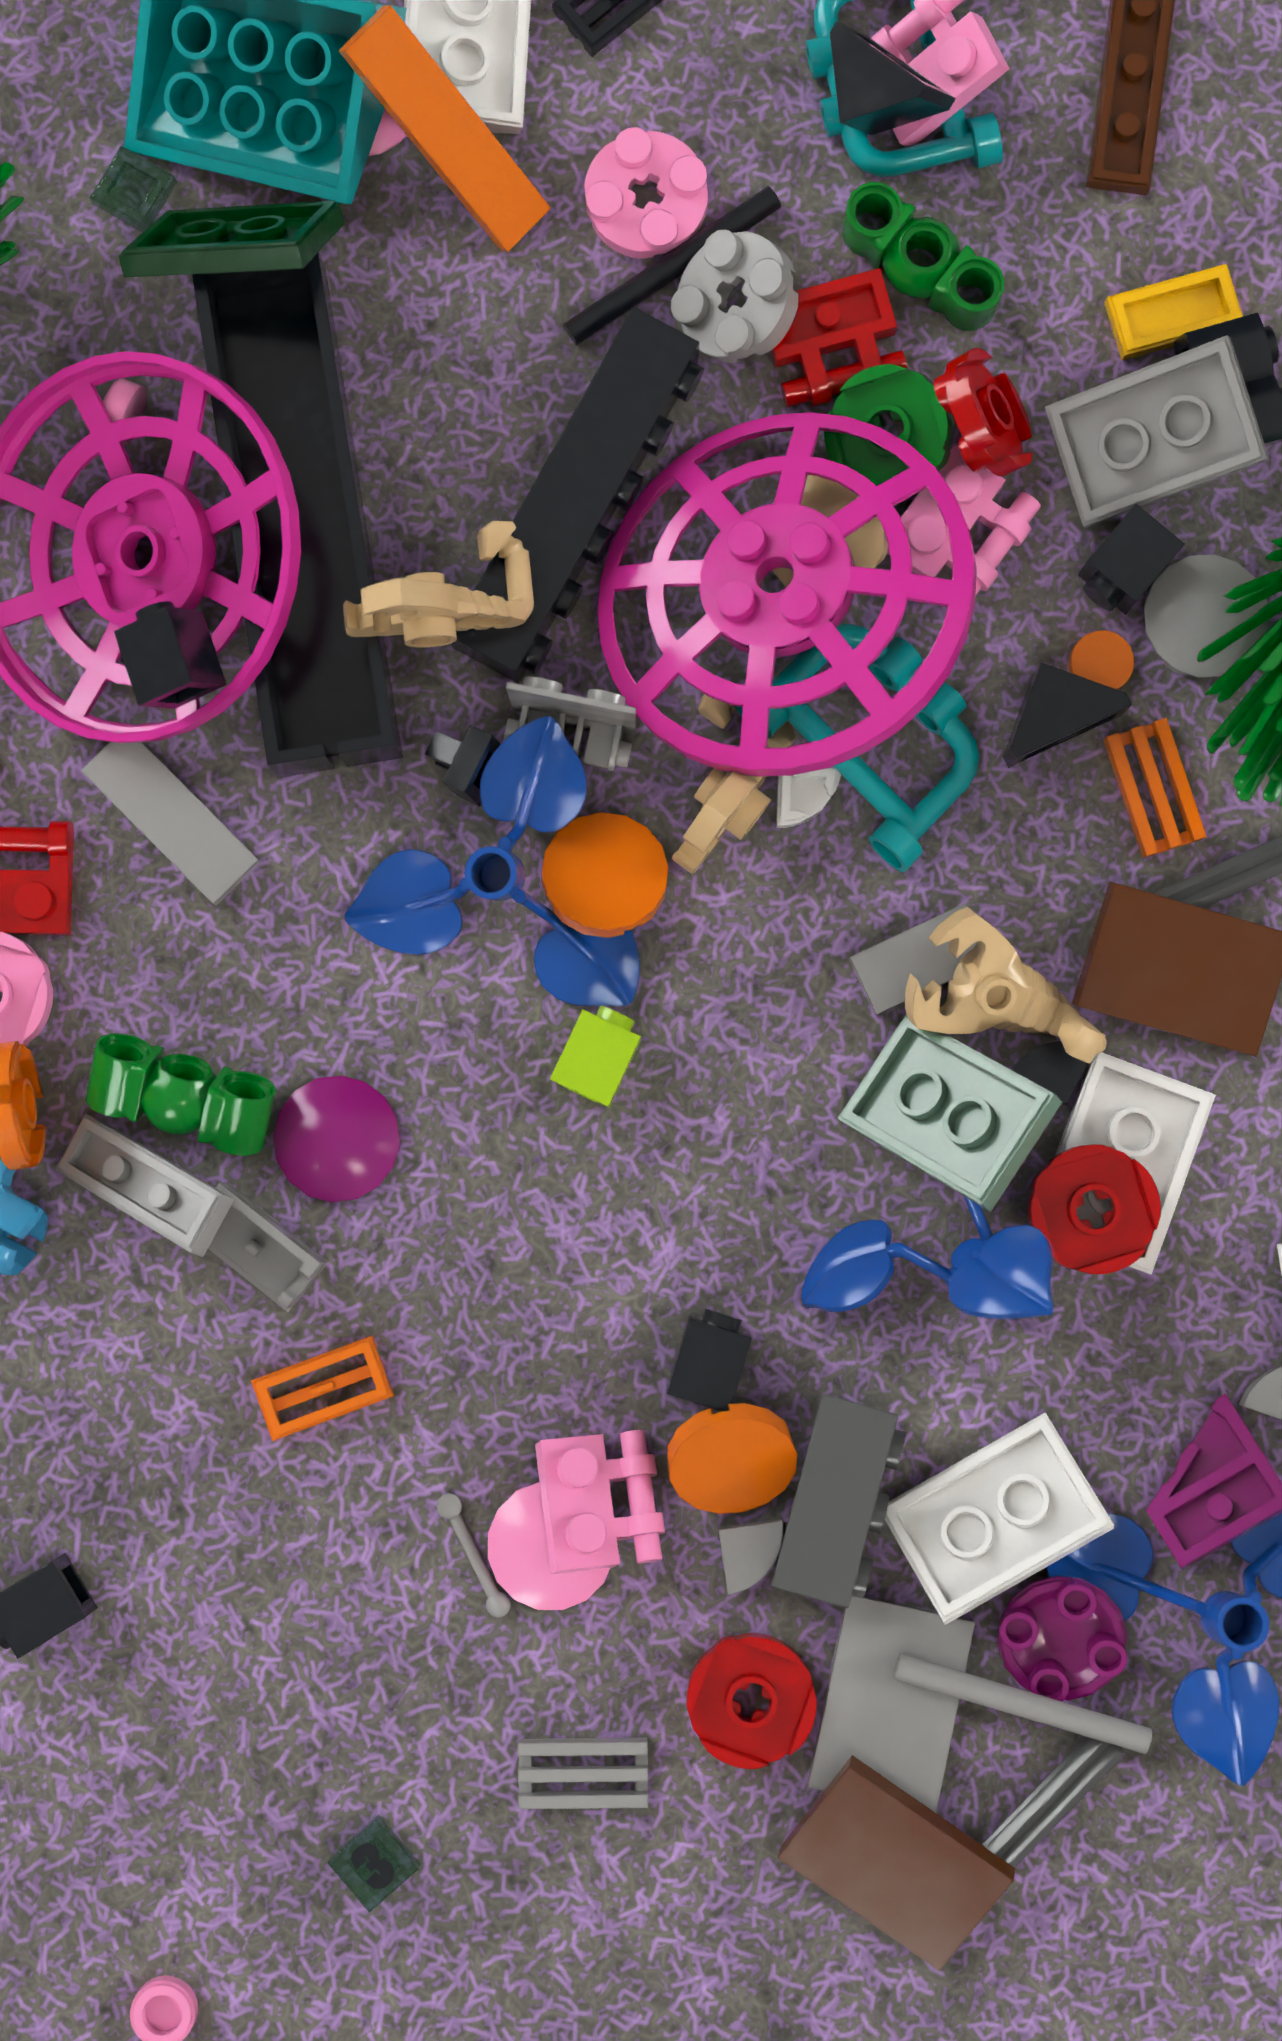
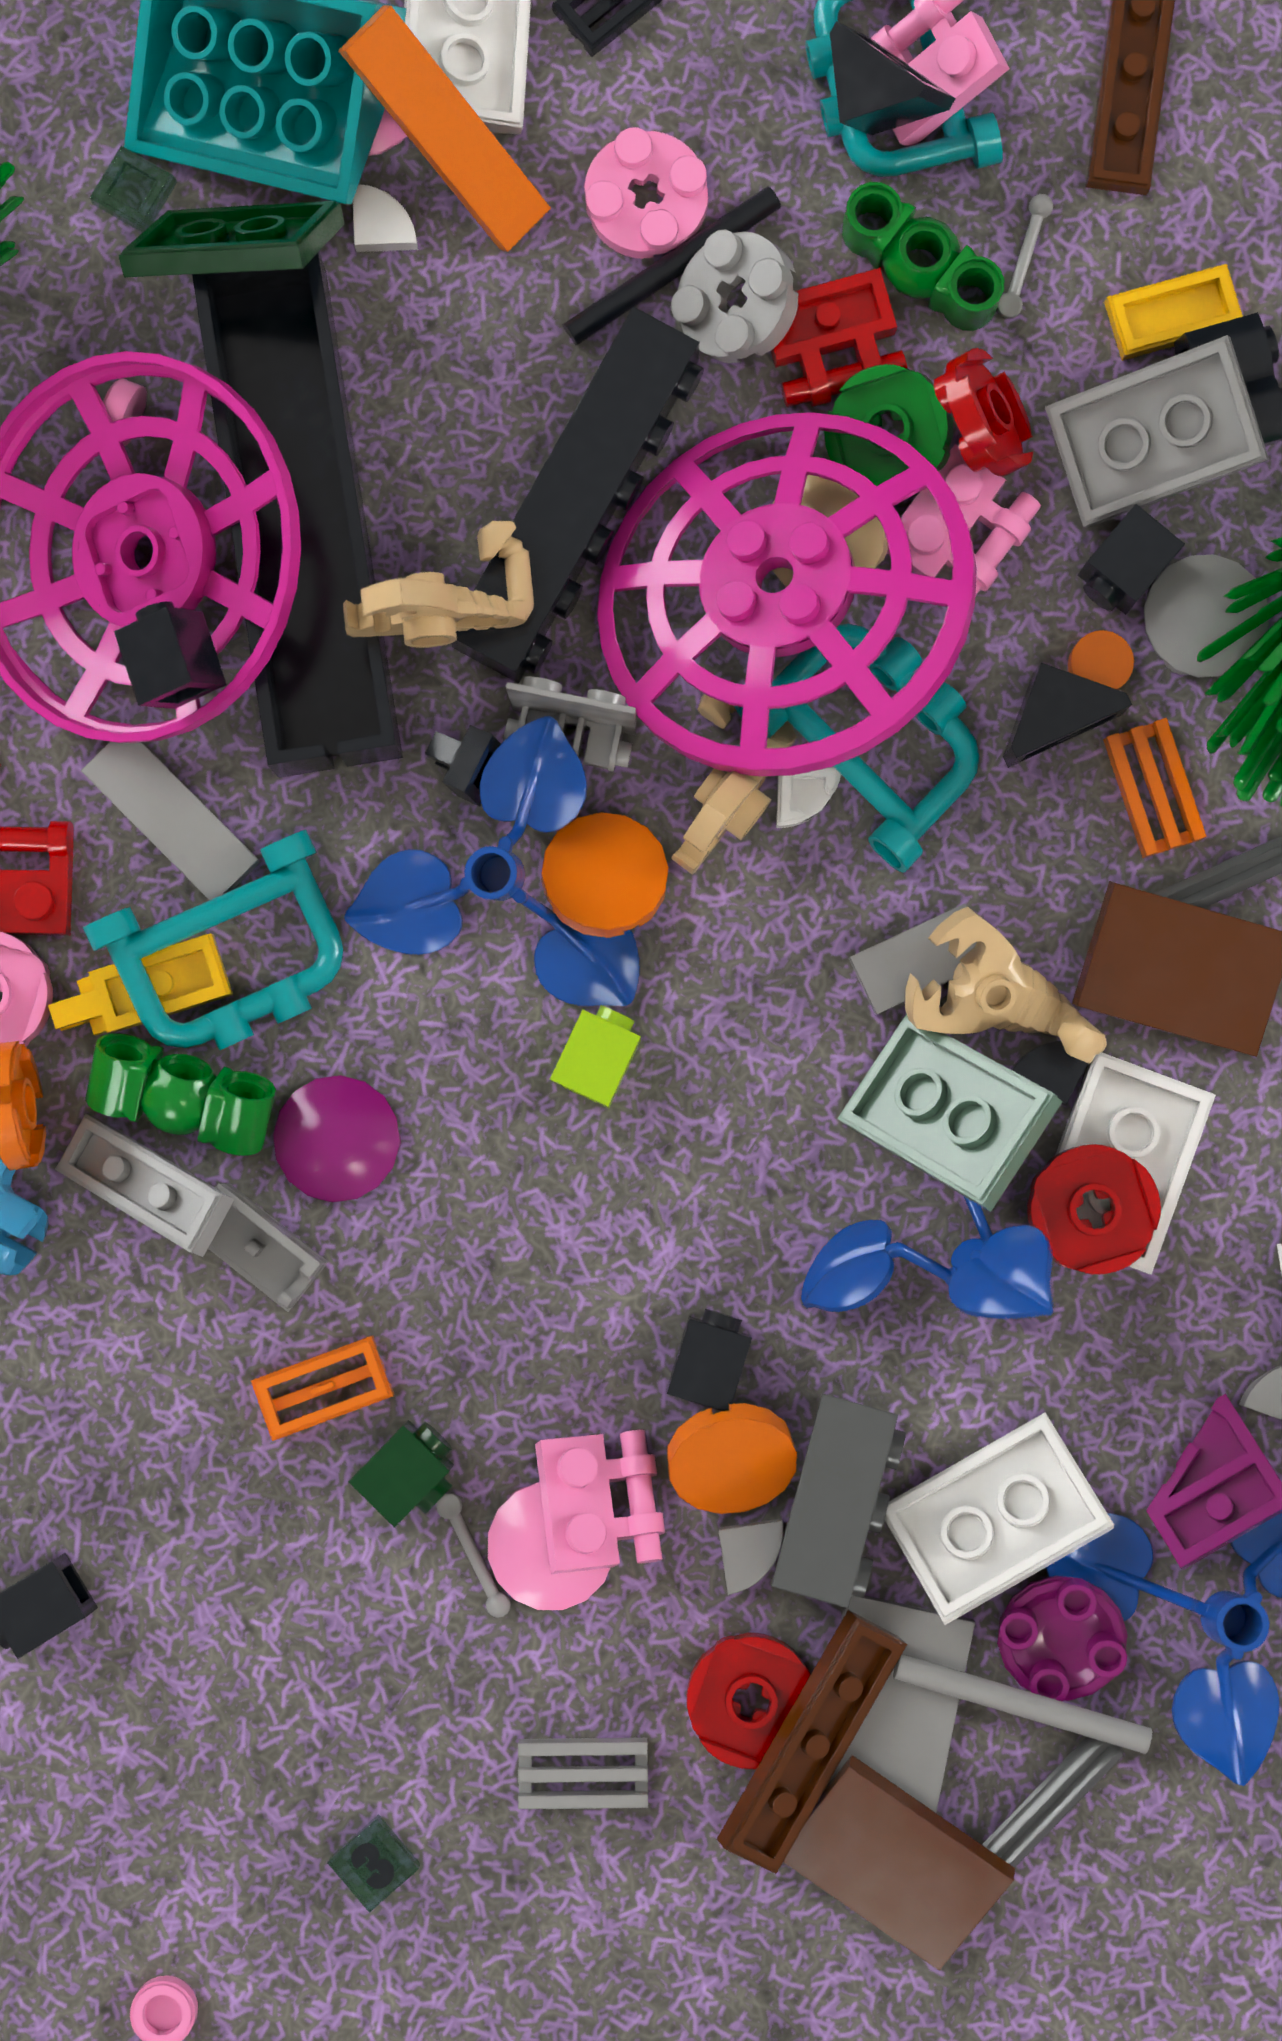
none -> yellow hinge [48,933,233,1036]
none -> teal bar [83,830,344,1050]
none -> dark green brick [348,1420,454,1528]
none -> white tile [353,184,418,252]
none -> reddish brown tile [717,1610,908,1874]
none -> light grey hinge [997,194,1053,319]

